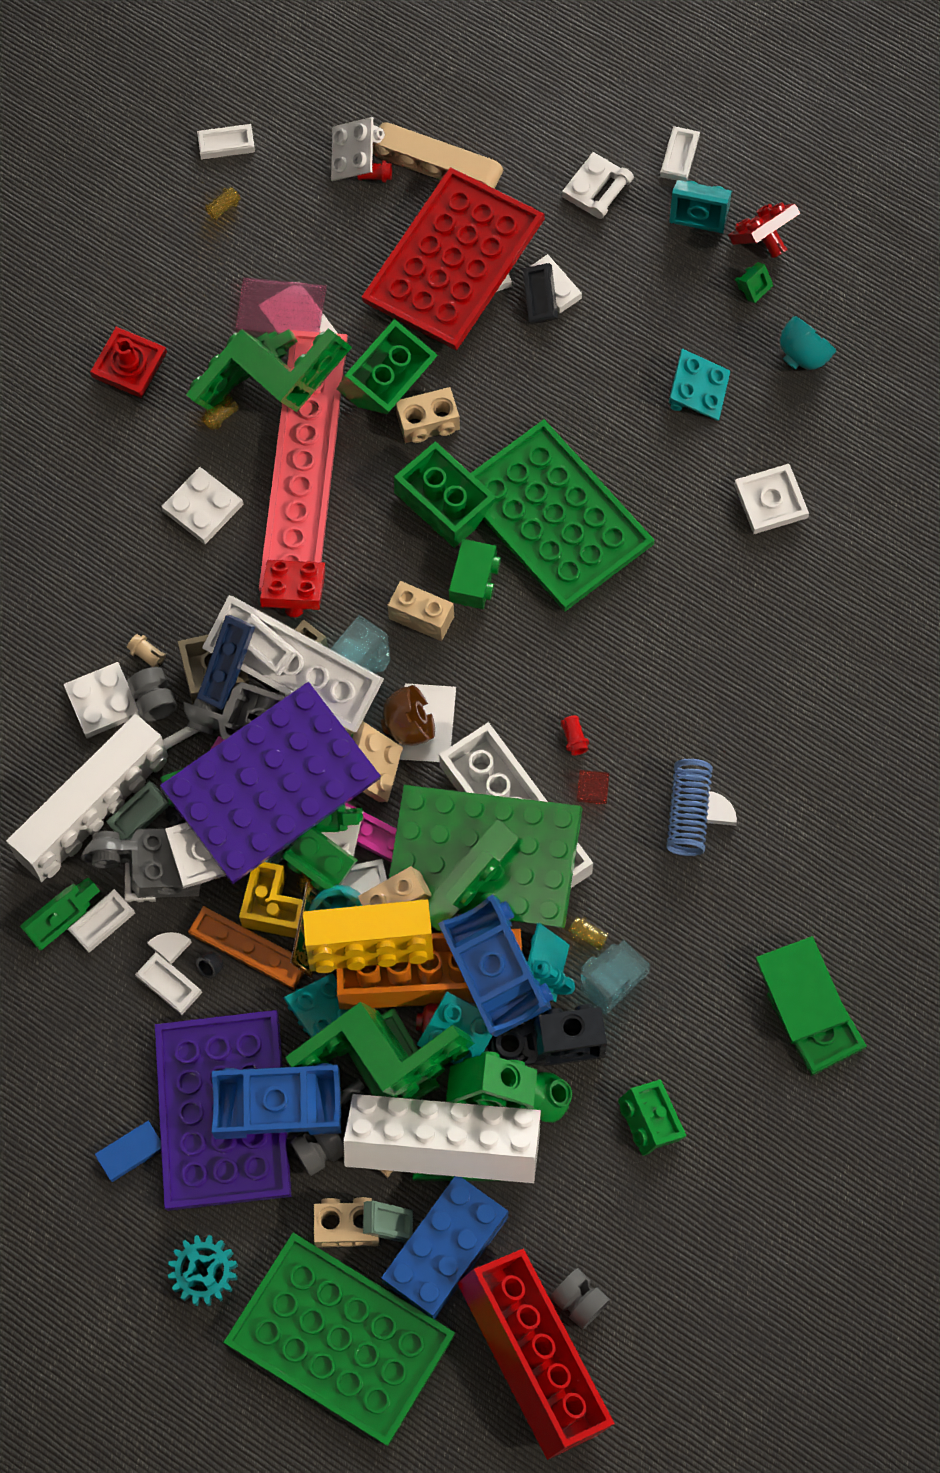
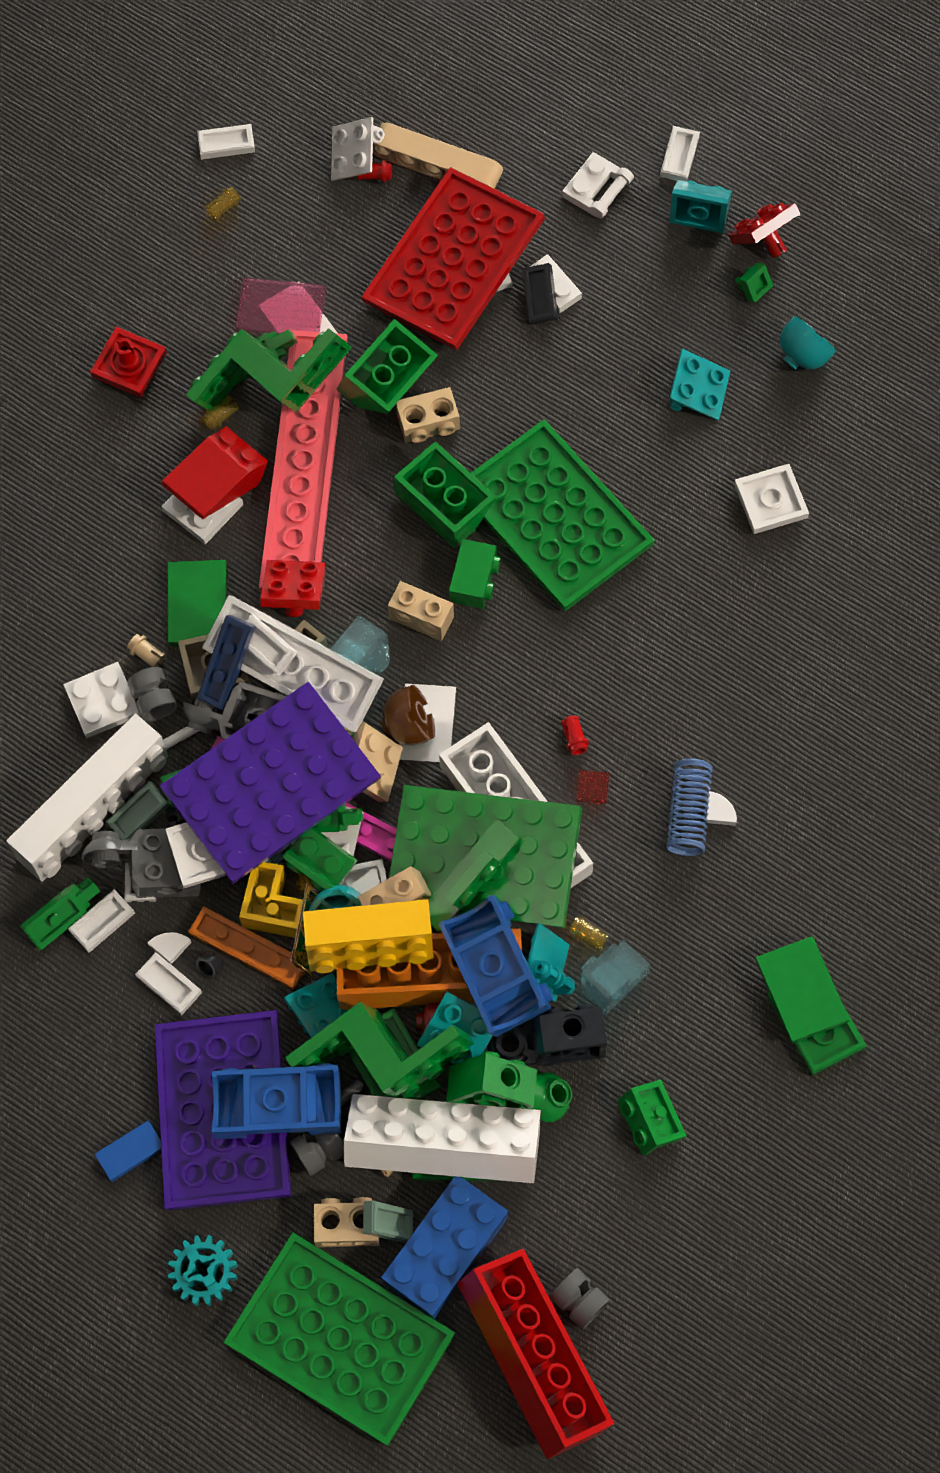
none -> red slope [161,426,268,520]
none -> green tile [168,560,227,646]

